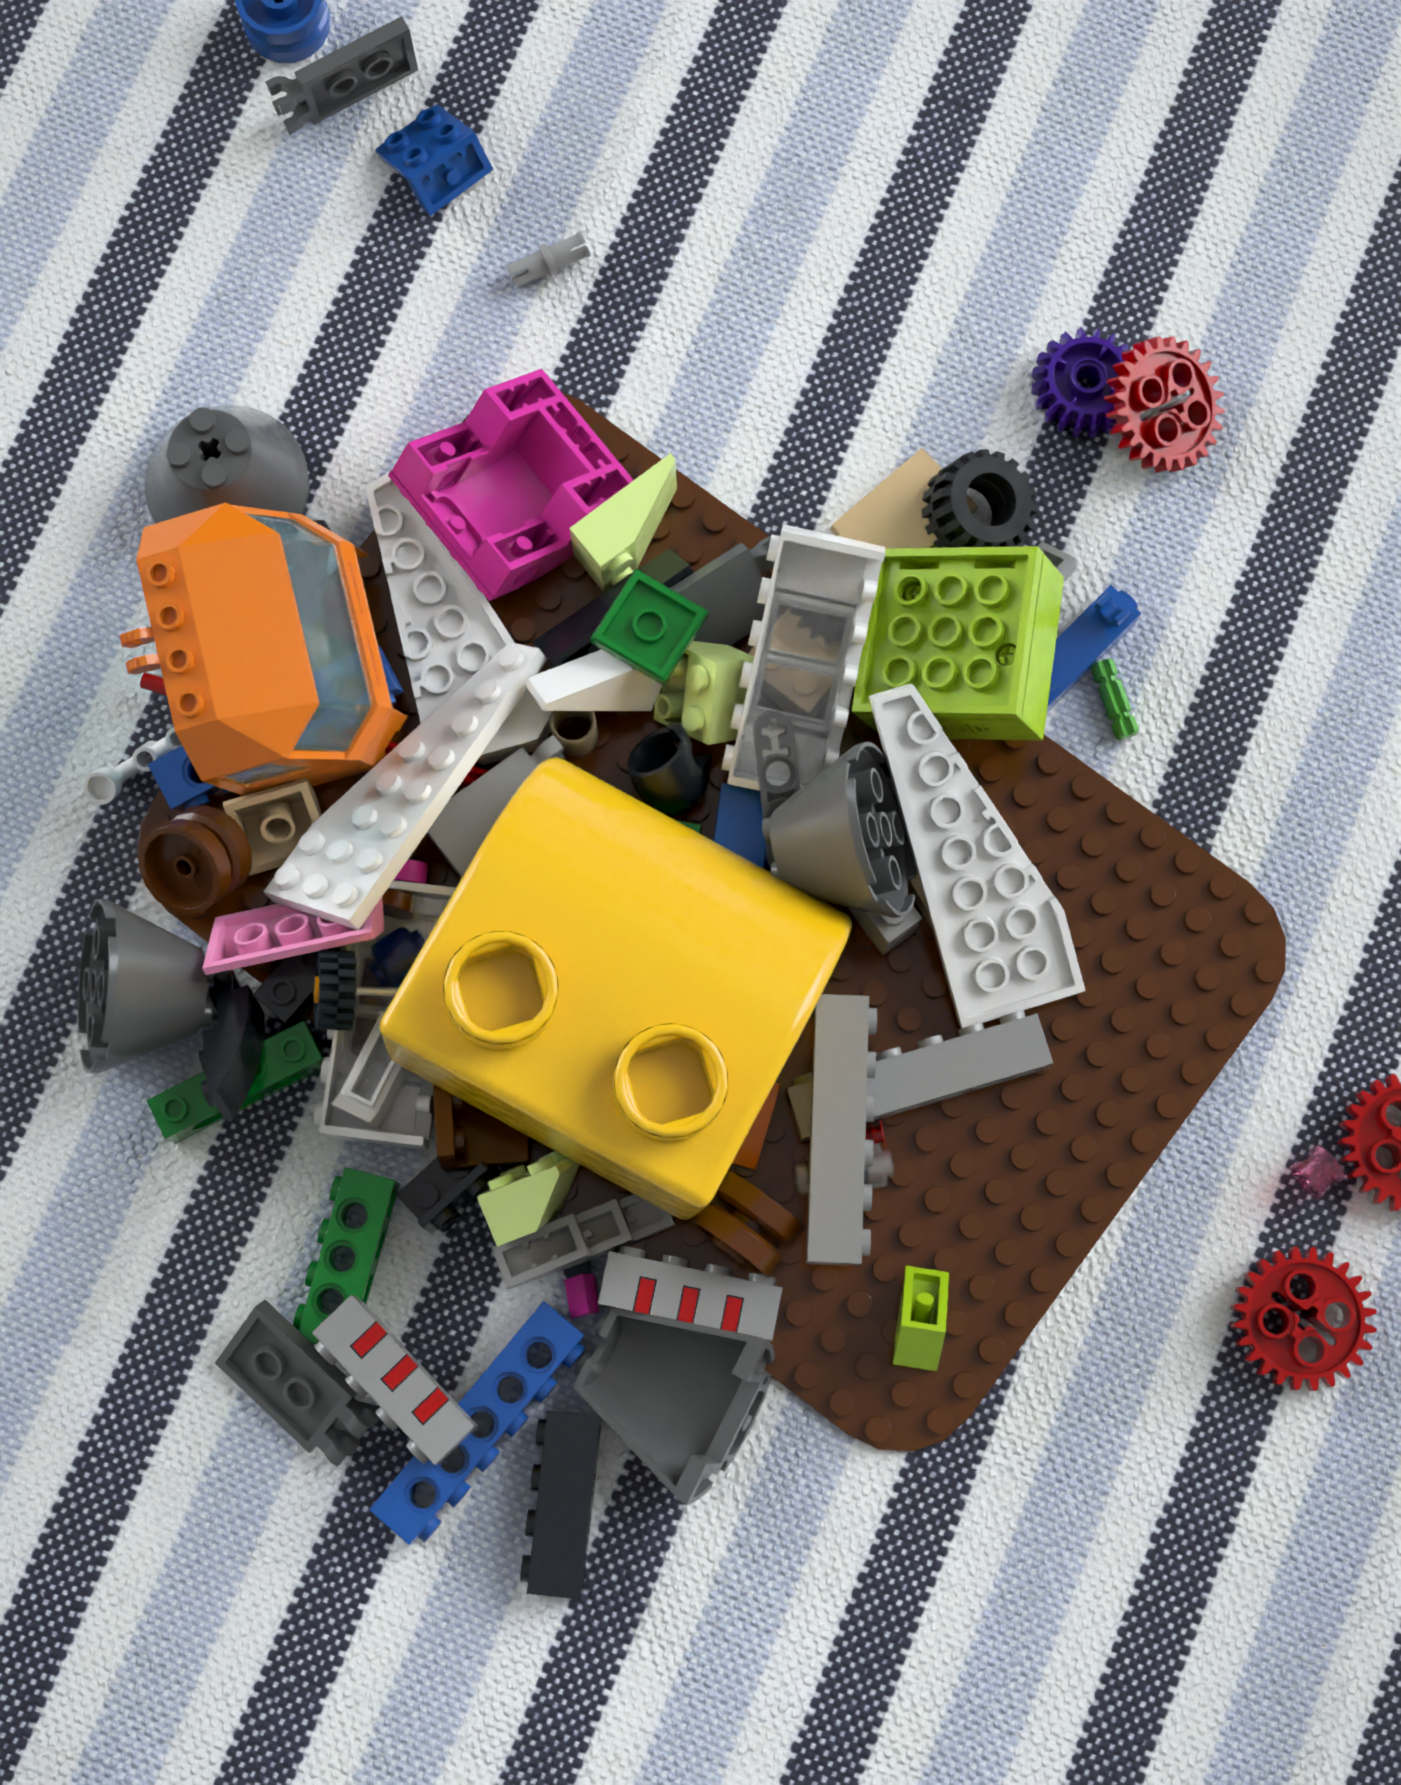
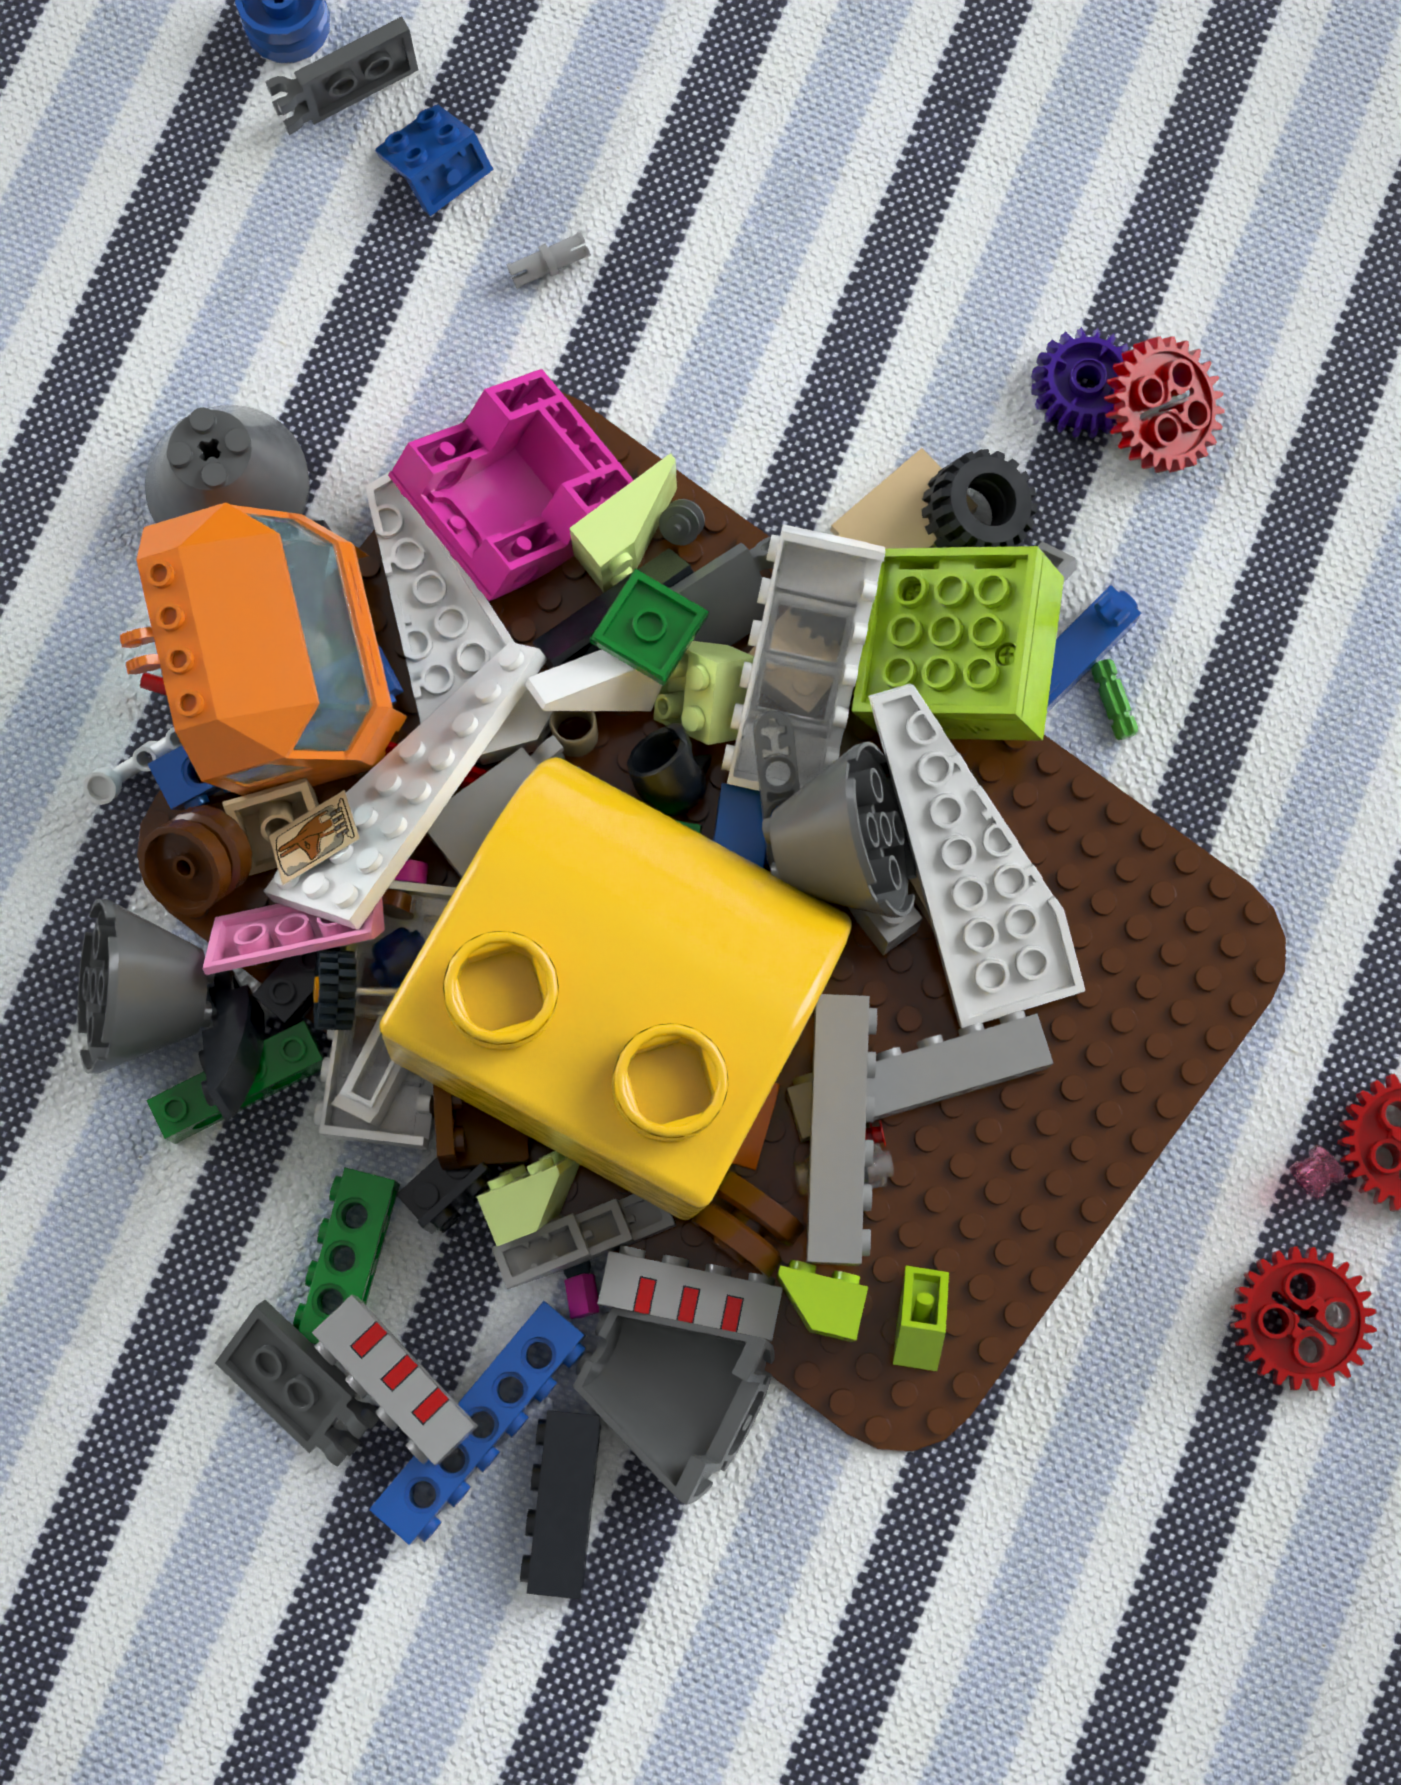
none -> sticker [269,790,360,885]
none -> dark grey wheel [659,499,705,546]
none -> lime slope [776,1260,868,1342]

